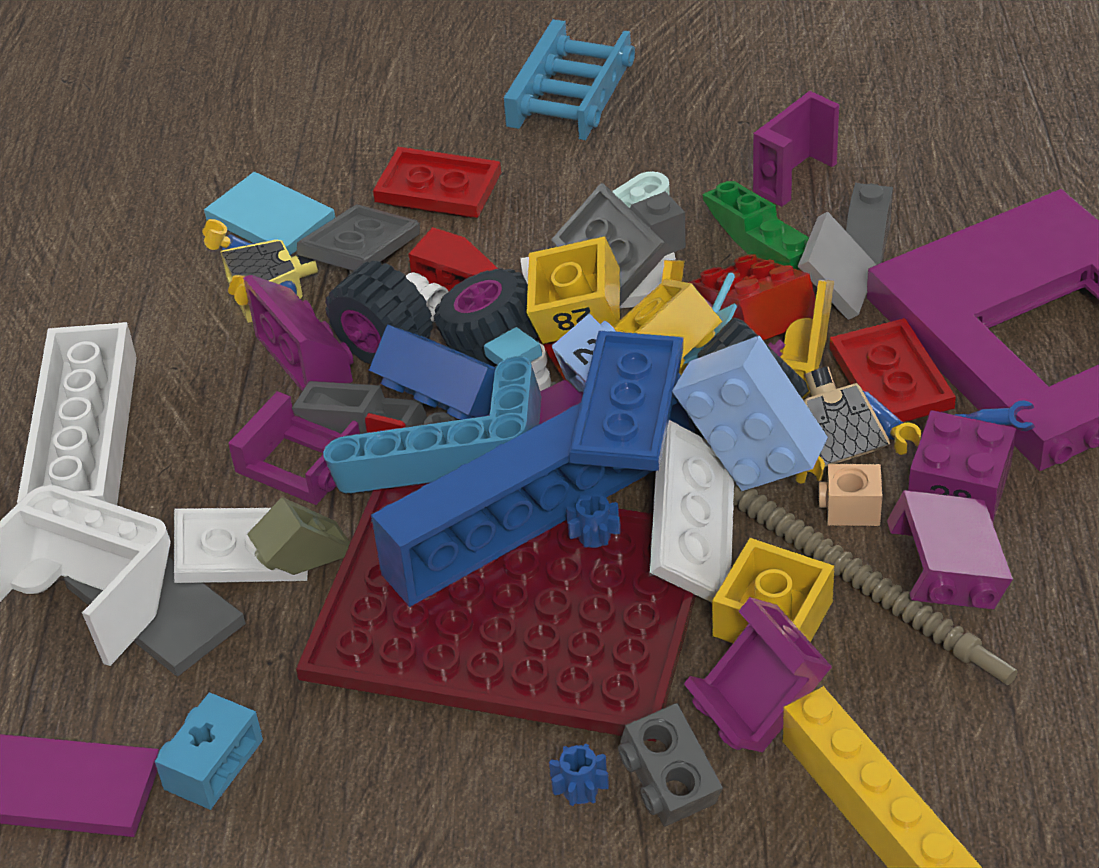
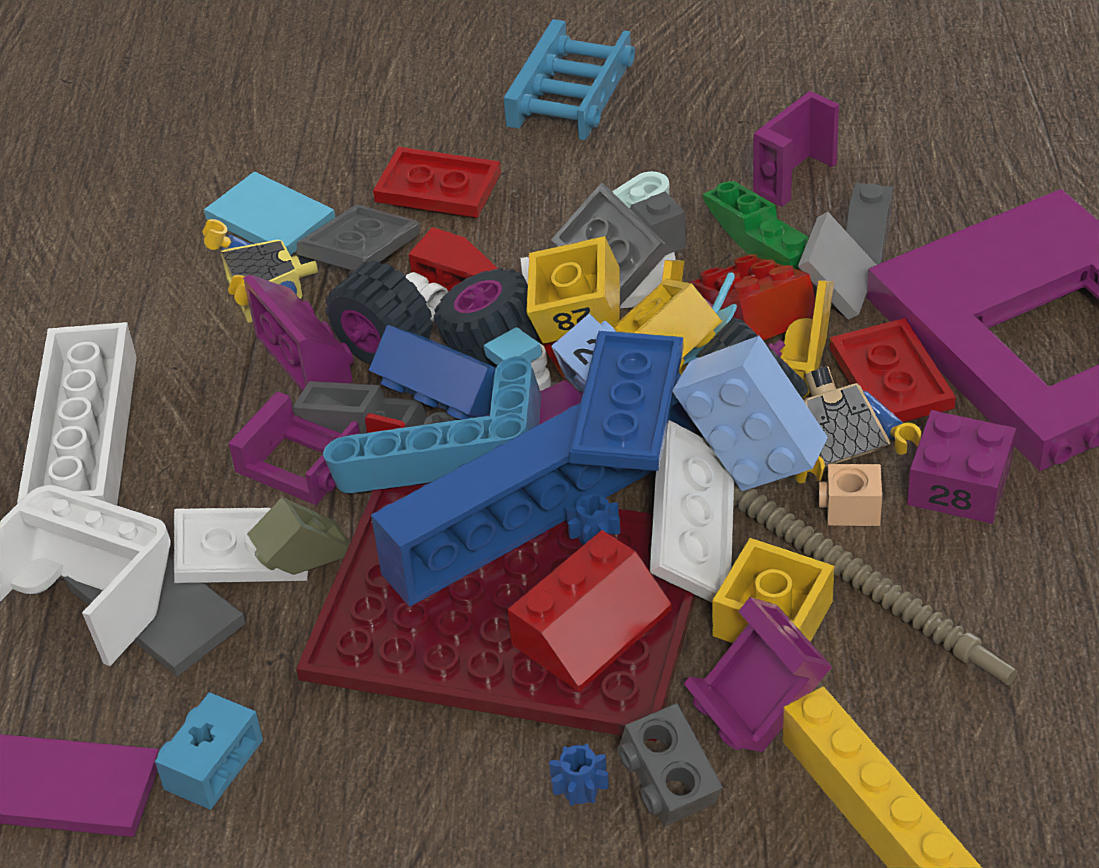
panel [887,490,1013,609] -> none
blue arm [956,400,1035,431] -> none
none -> red slope [508,530,672,692]

